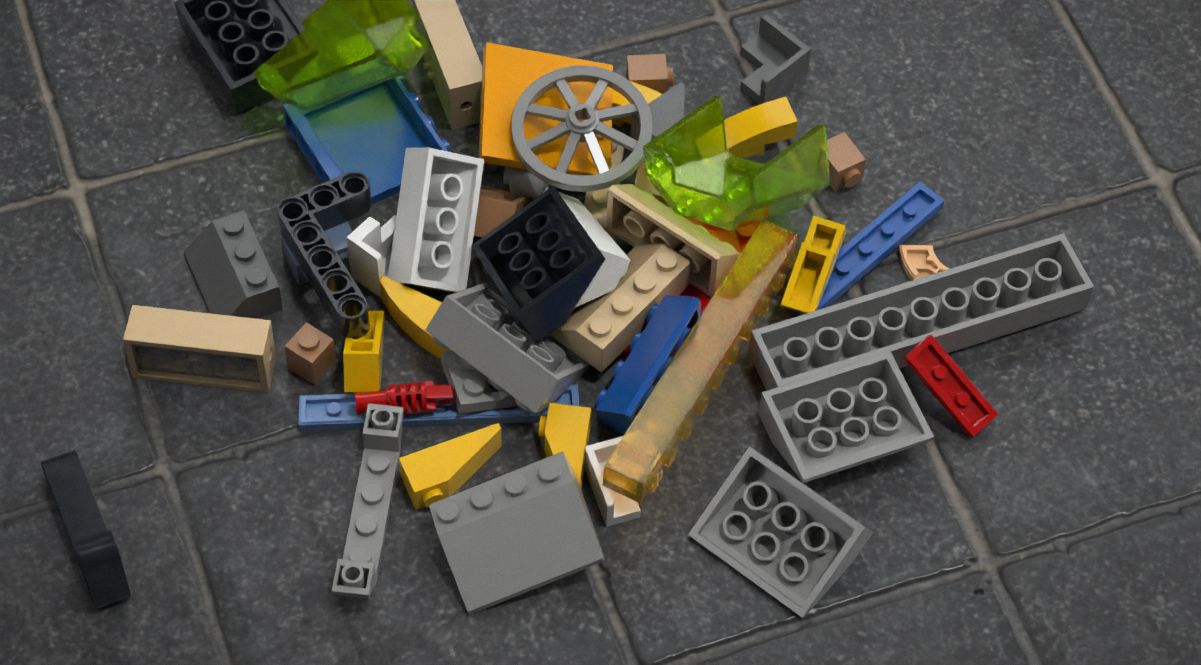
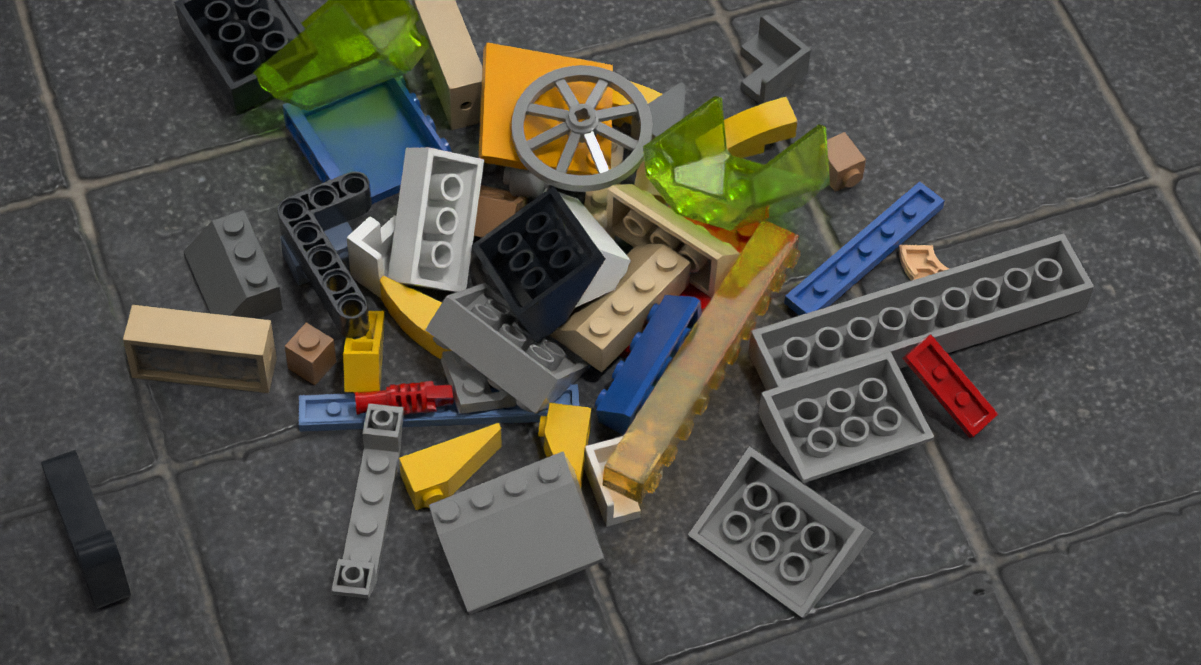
medium nougat brick [626,54,674,94] -> none
yellow slope [781,216,846,314] -> none

